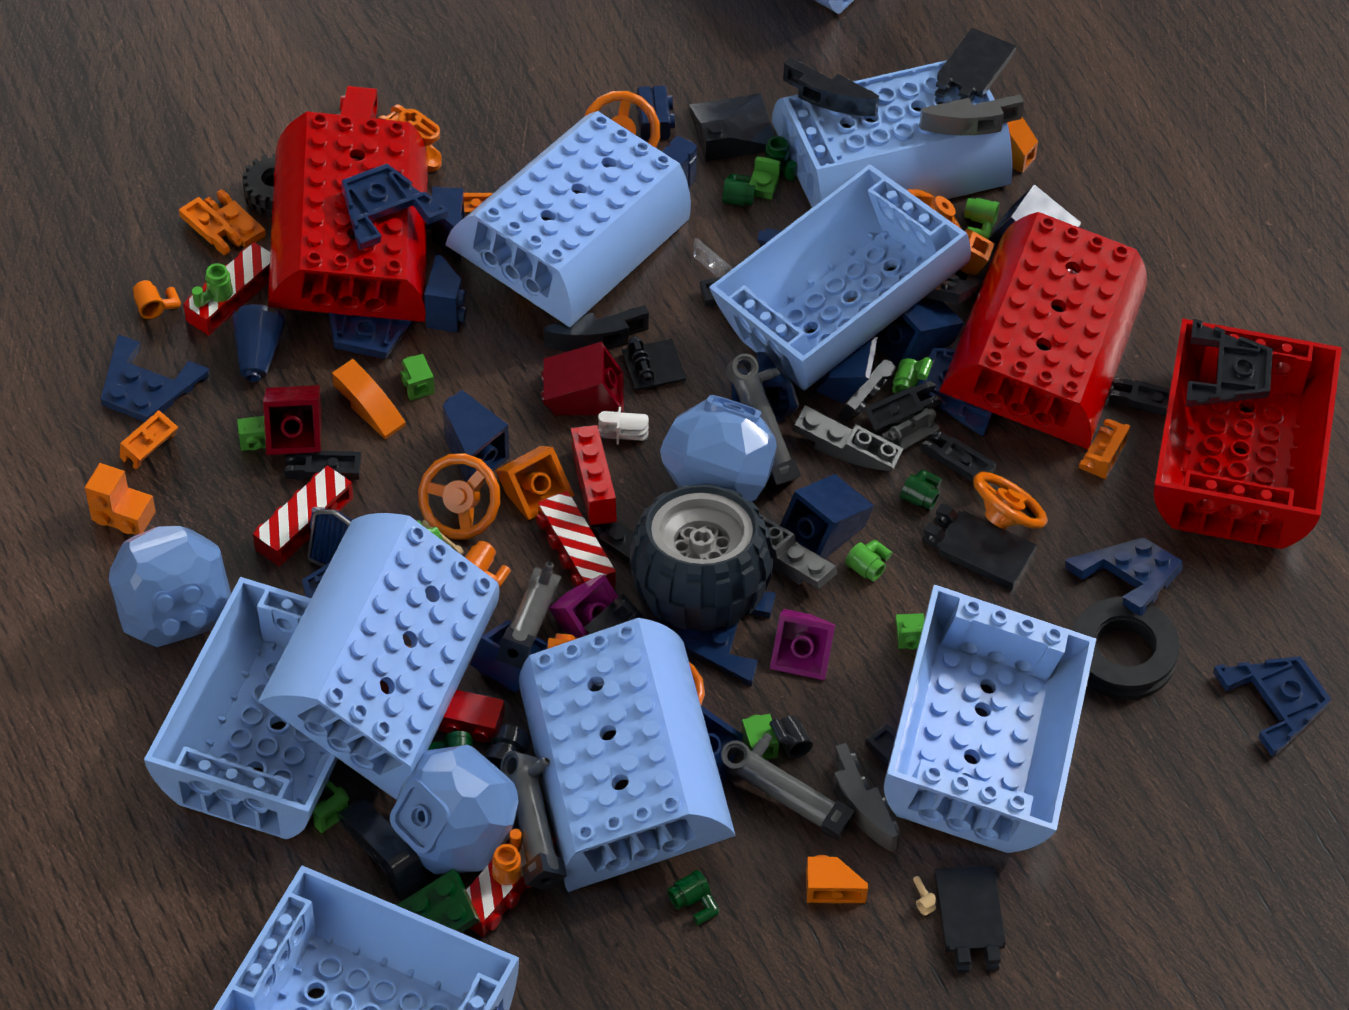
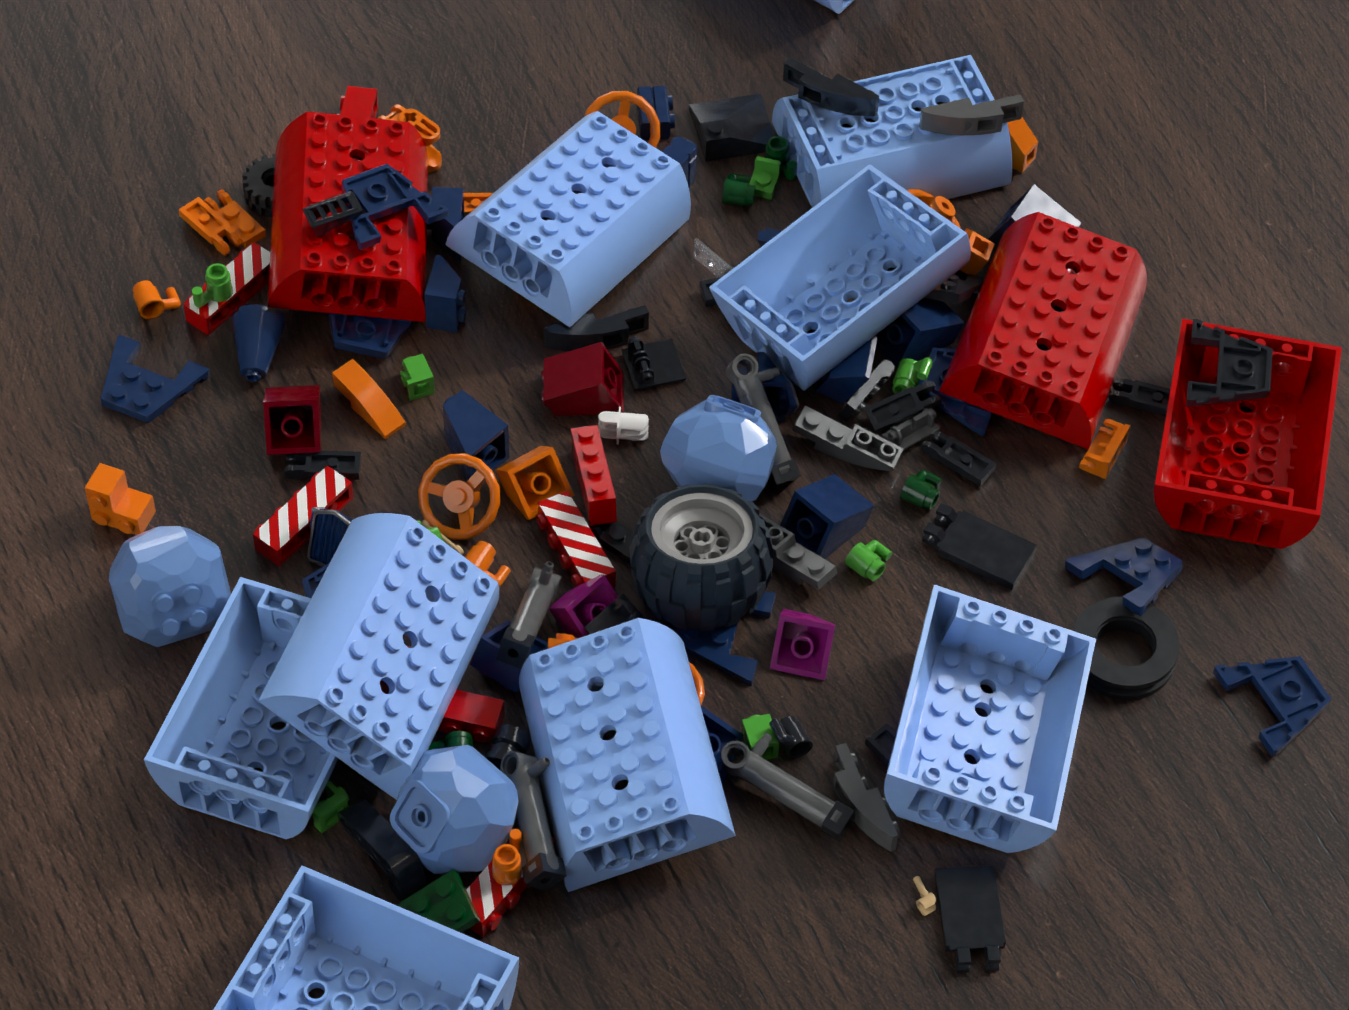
orange hinge [120,410,178,469] -> none
bright green bracket [237,416,266,451] -> none
dark green piece [667,869,719,926] -> none
orange slope [806,855,868,903] -> none
bright green bracket [895,613,924,650] -> none
black tile [935,28,1016,102] -> none
bright green piece [964,198,1000,239] -> none
orange piece [973,472,1048,529] -> none
none -> black slope [302,191,364,238]

